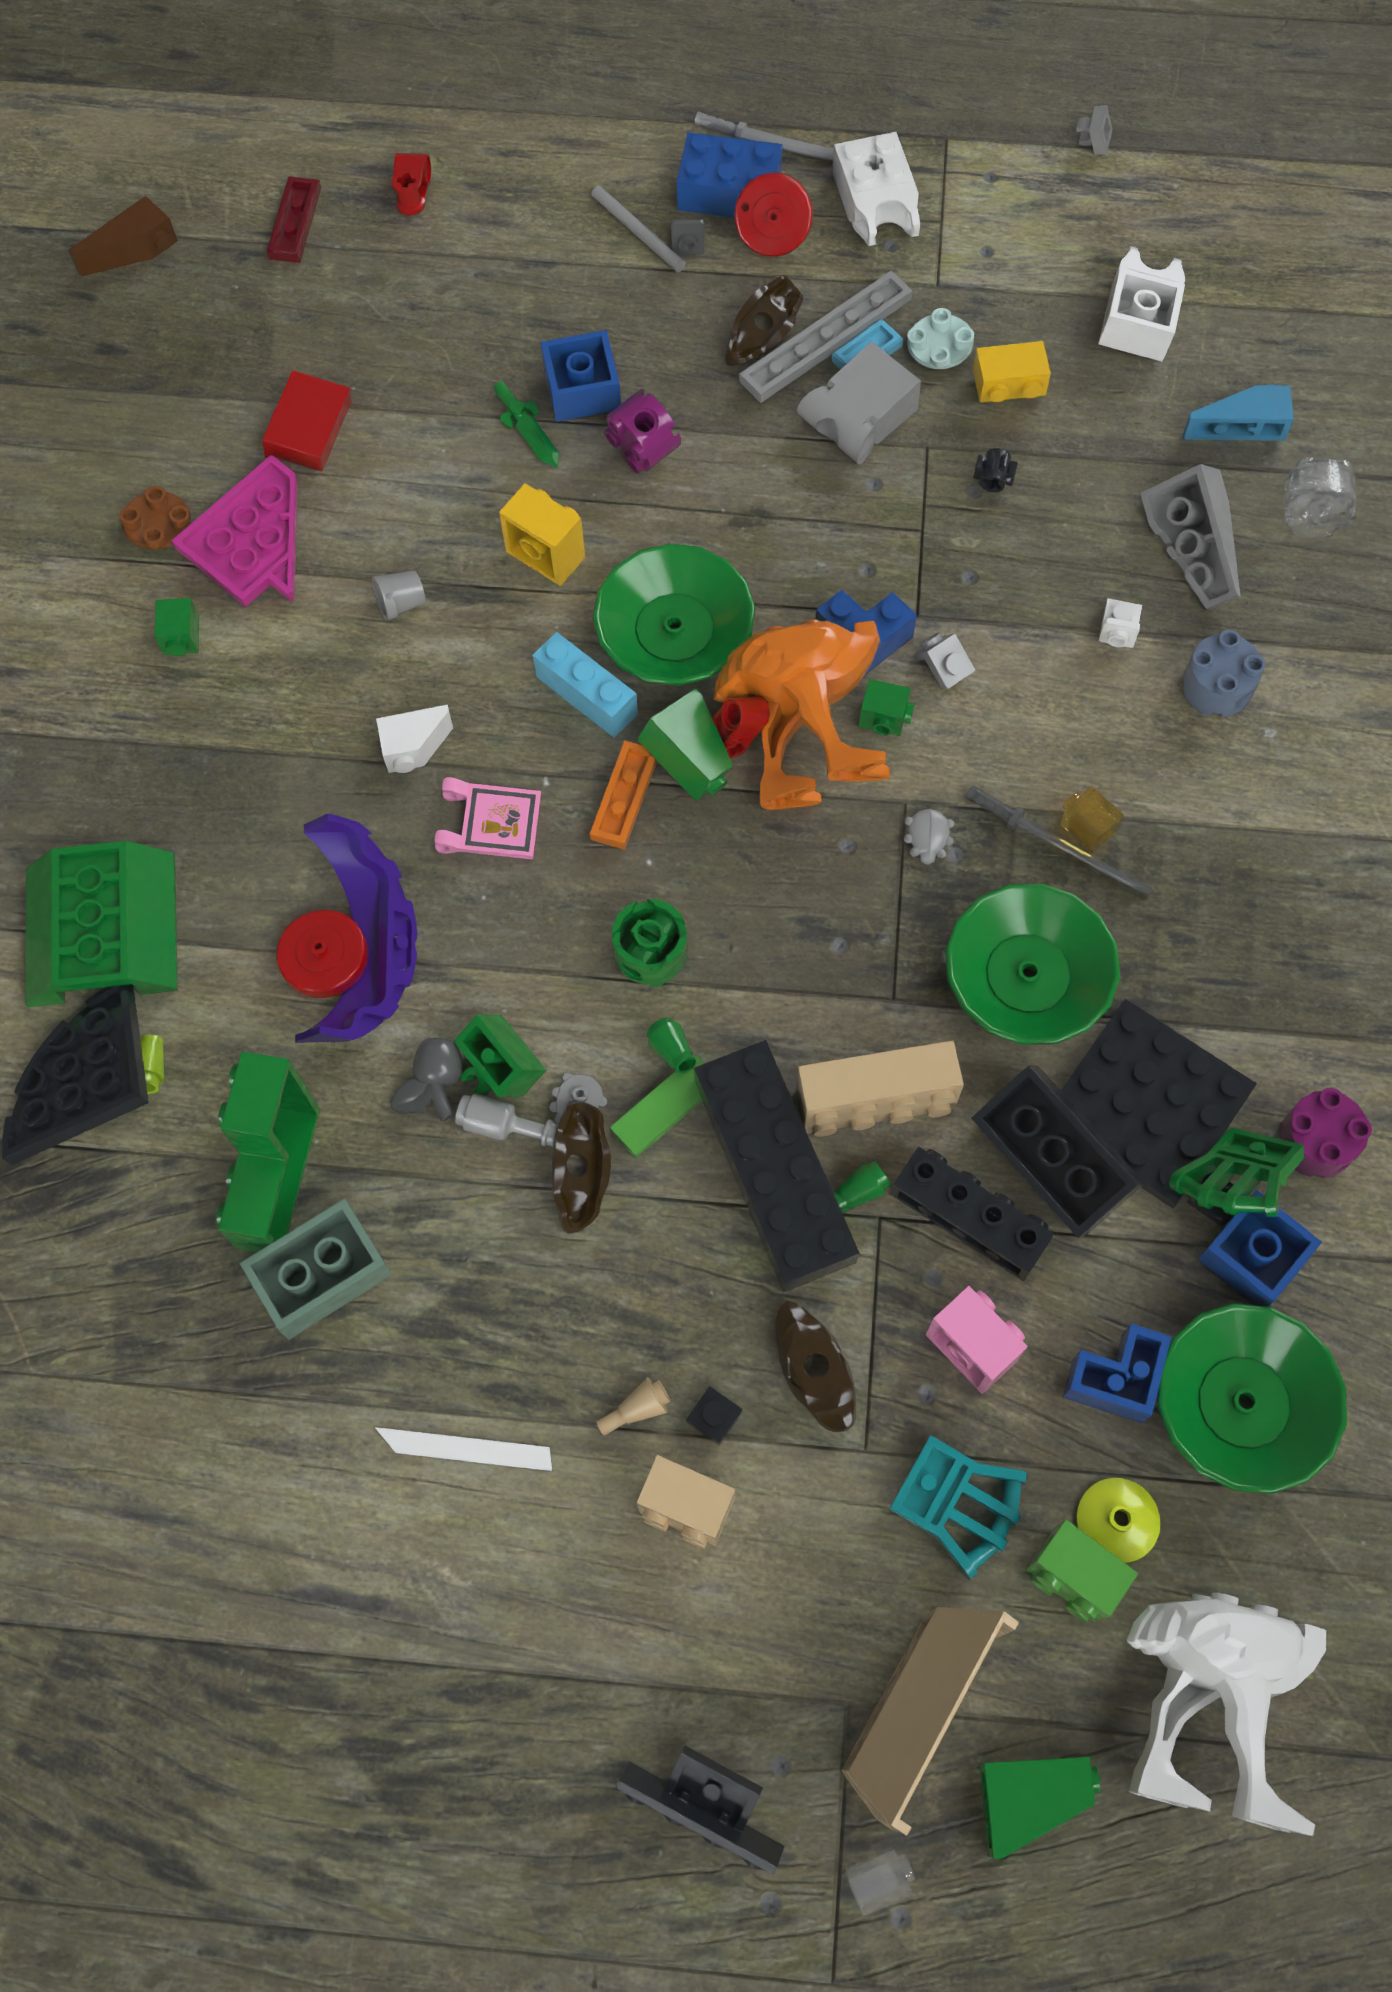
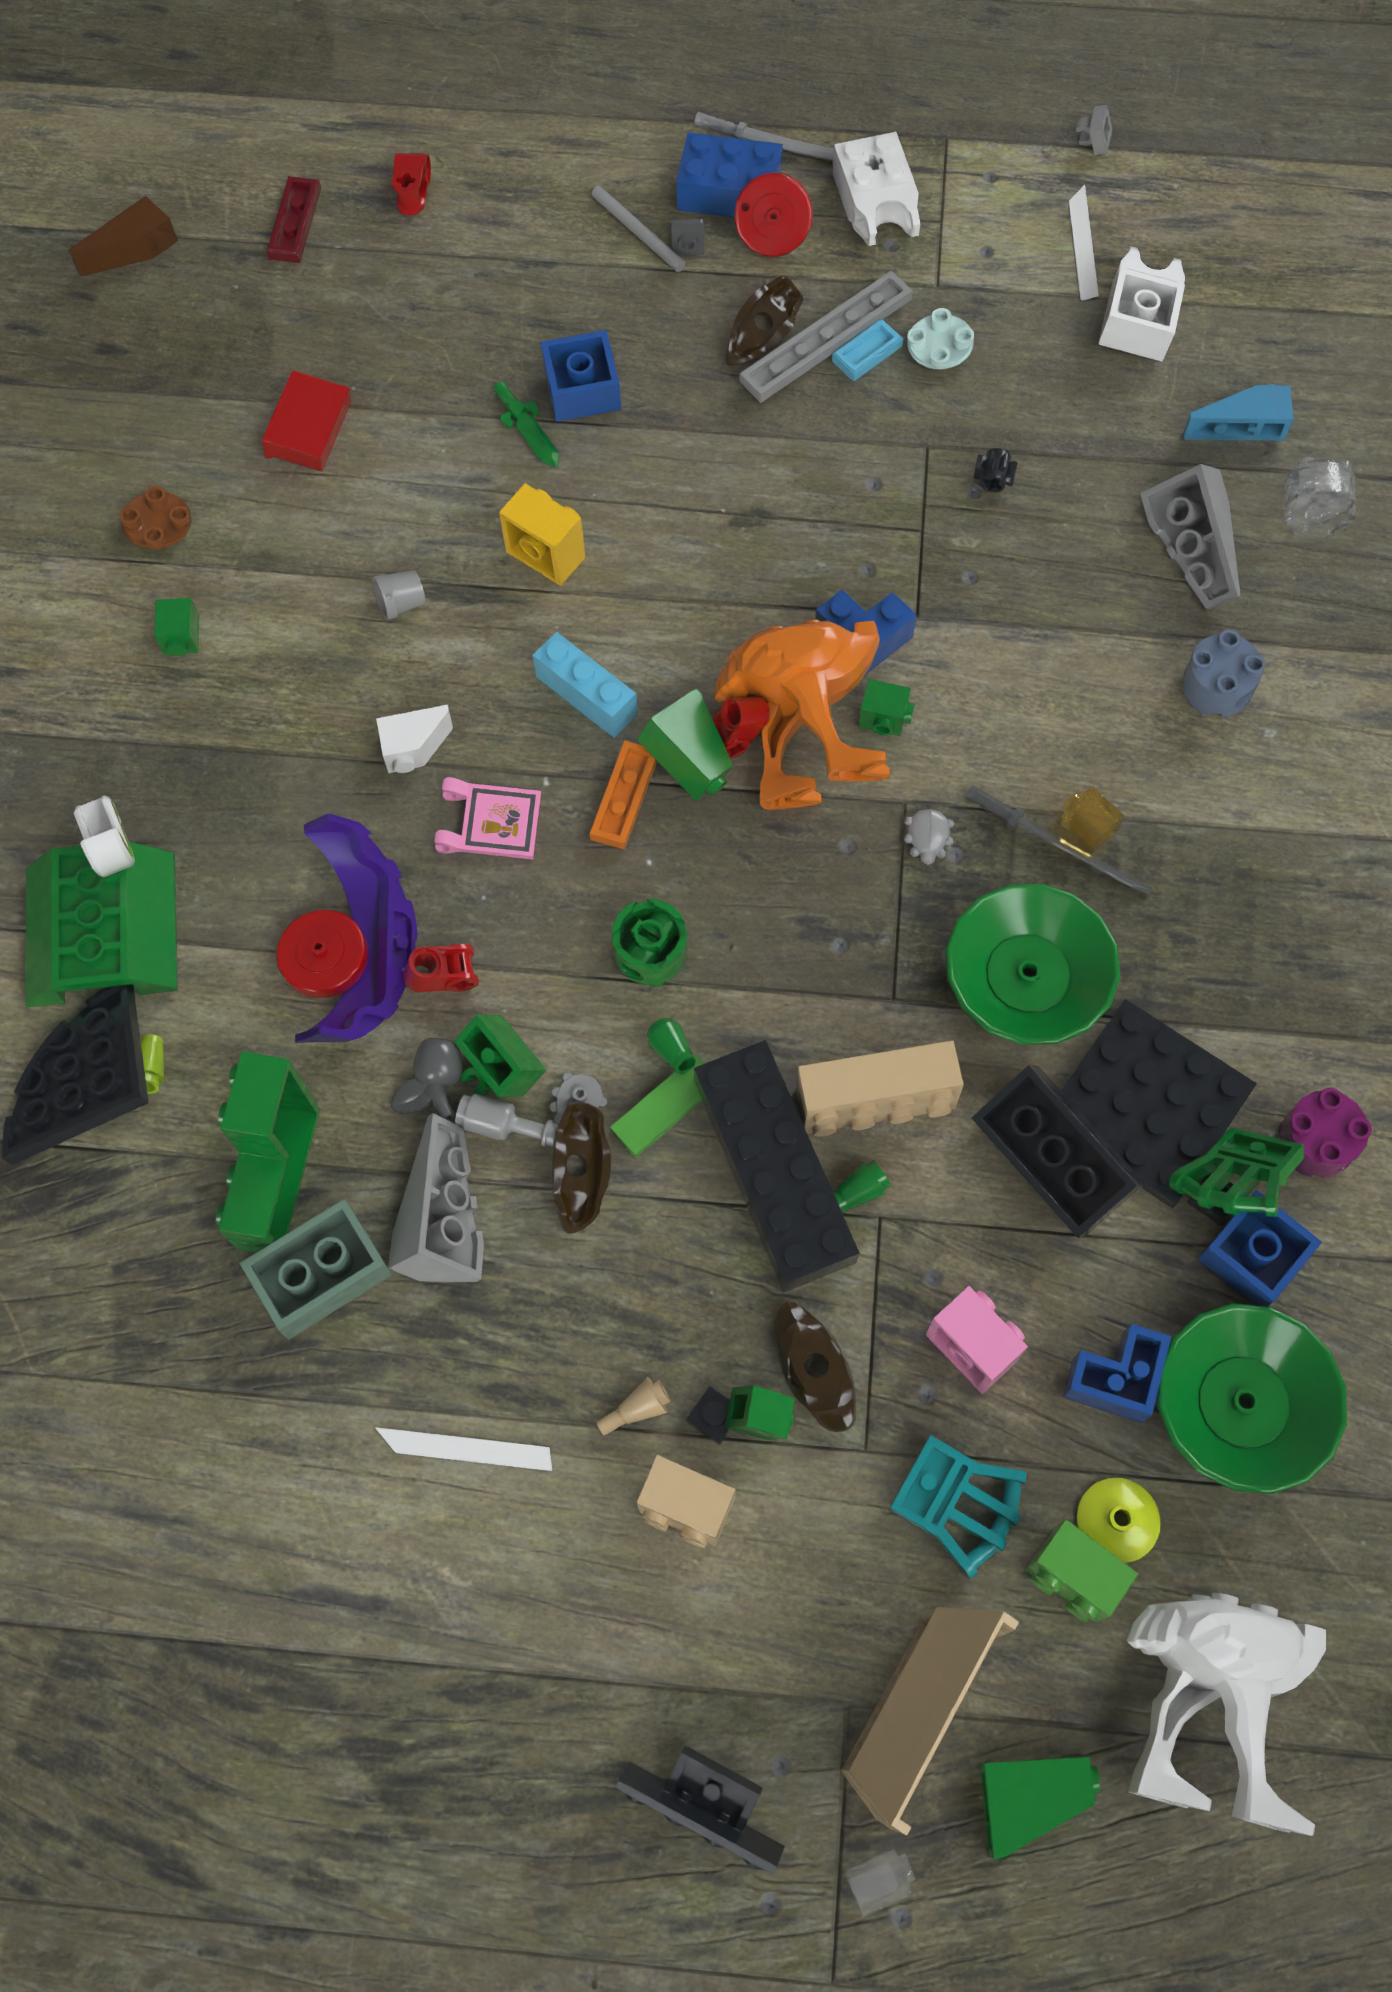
dark pink wing [172,454,298,608] -> none
green dish [592,543,756,686] -> none
magenta brick [604,389,681,474] -> none
light grey piece [797,341,921,464] -> none
black brick [890,1147,1055,1281] -> none
light grey bracket [914,633,975,690] -> none
yellow brick [973,341,1051,403] -> none
white bracket [1098,598,1142,648] -> none
none -> white animal [74,795,135,877]
none -> light grey wedge [388,1113,484,1282]
none -> red piece [403,944,479,993]
none -> green brick [725,1385,795,1440]
none -> white sticker [1069,184,1099,301]

